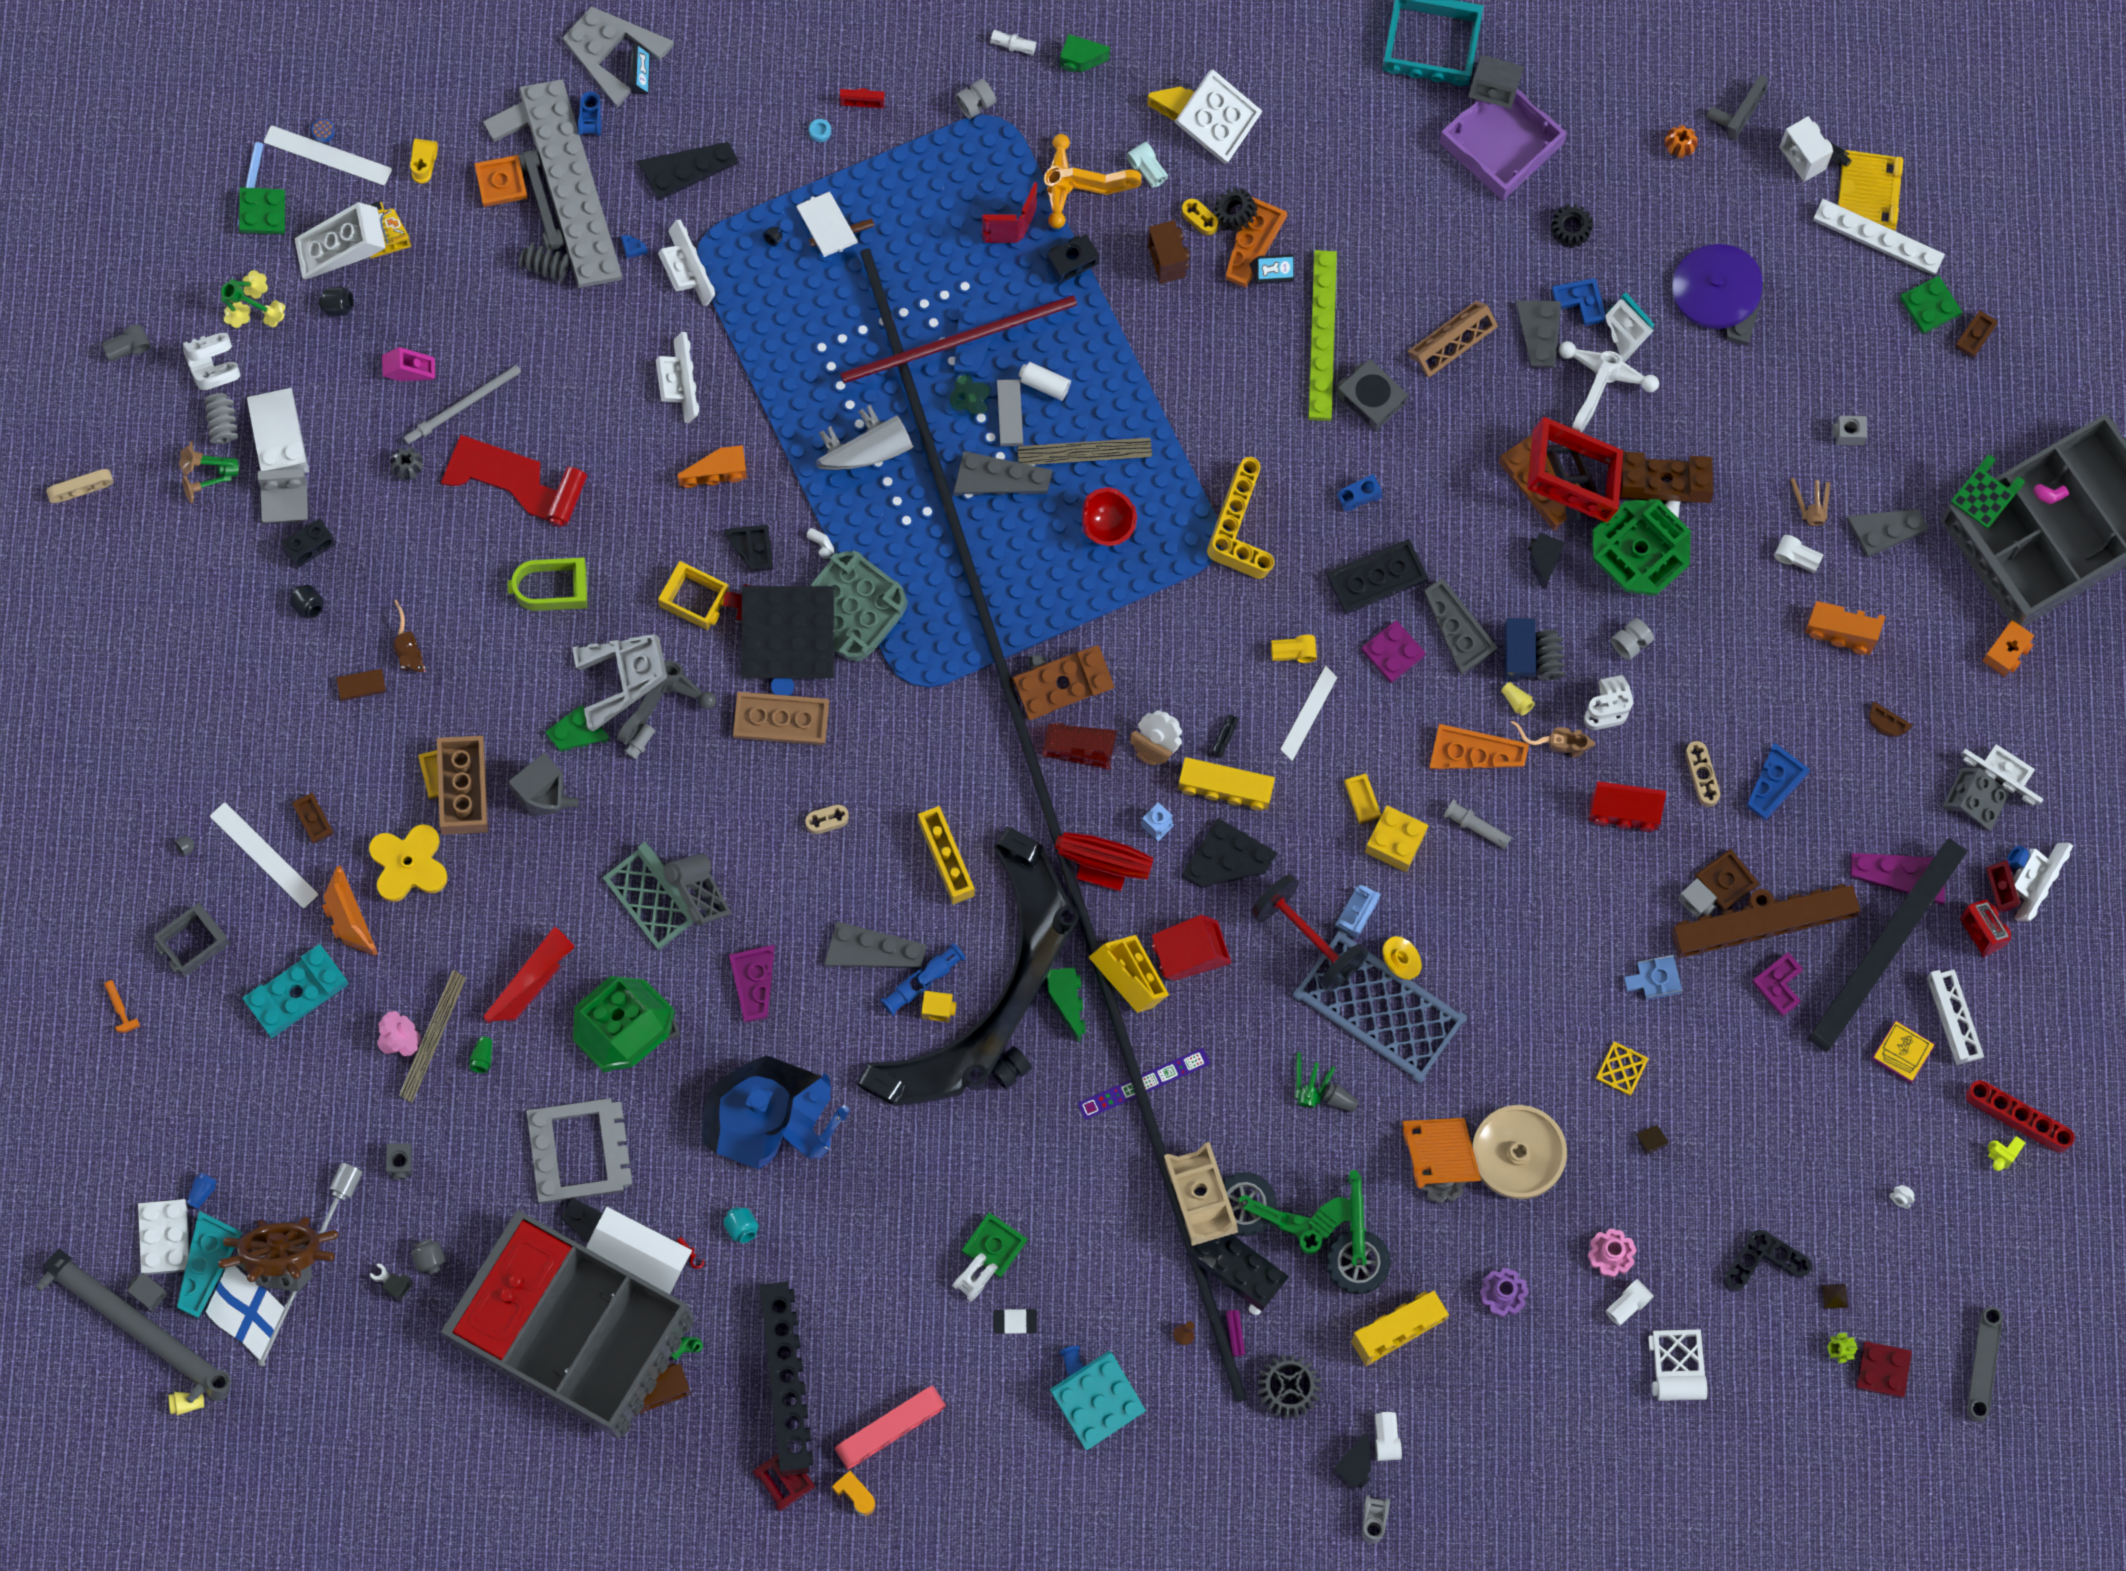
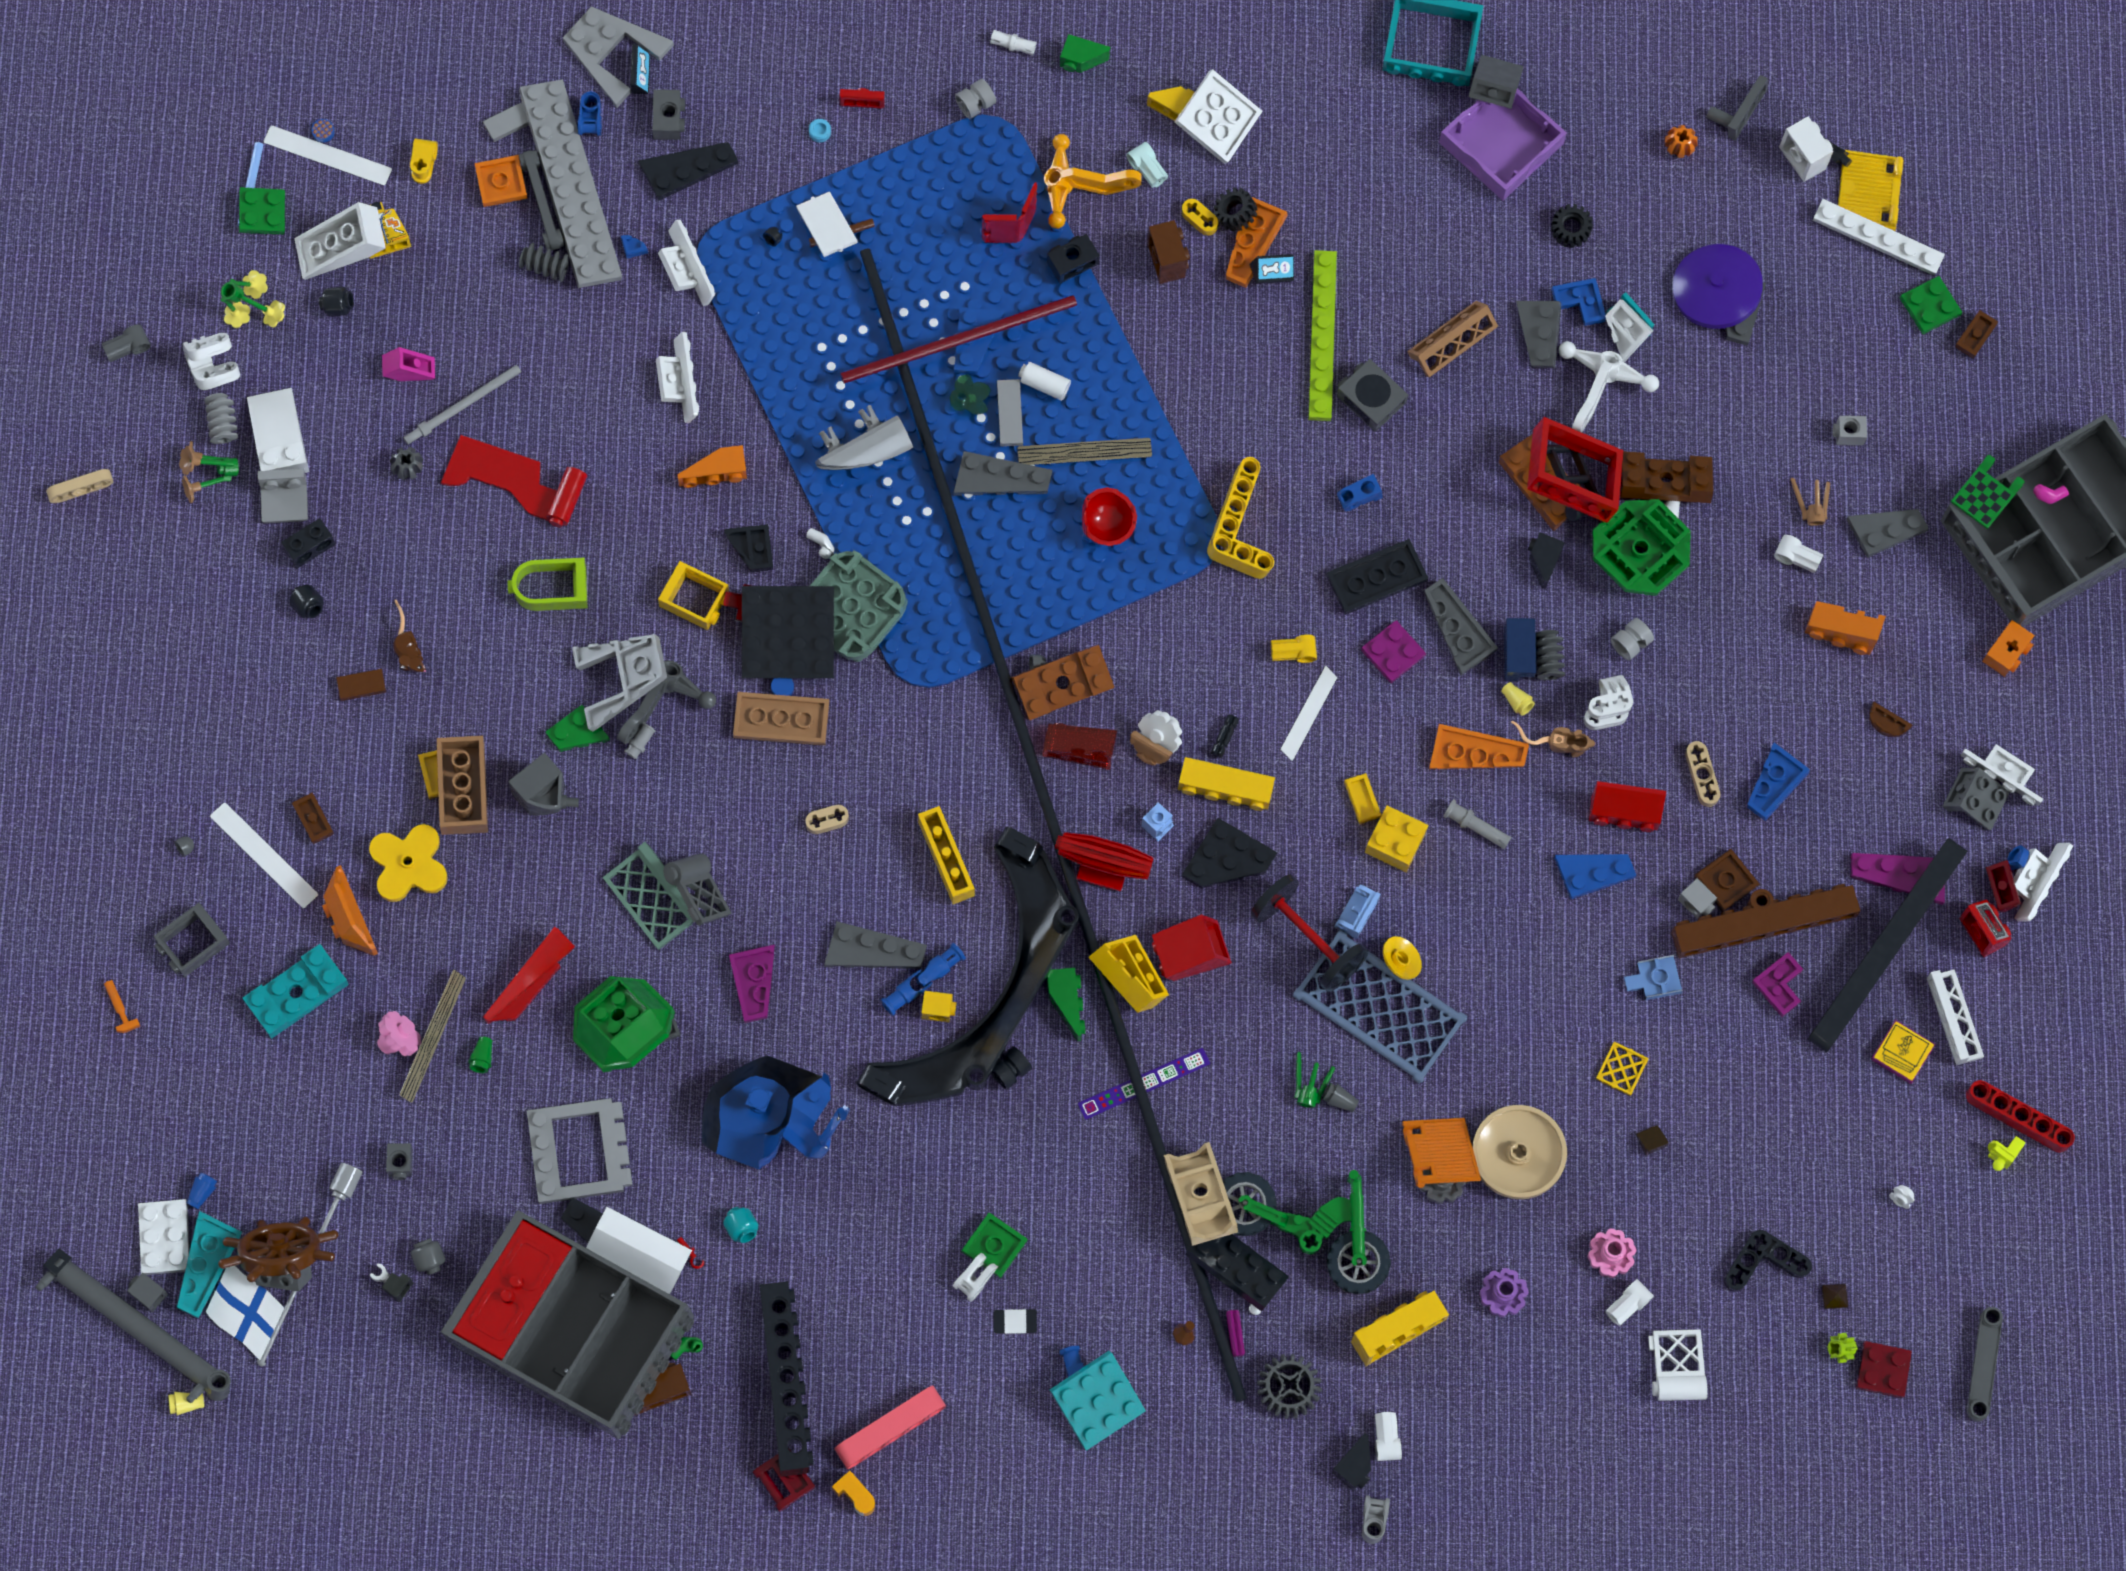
none -> dark grey brick [652,90,685,140]
none -> blue wing [1554,854,1636,899]

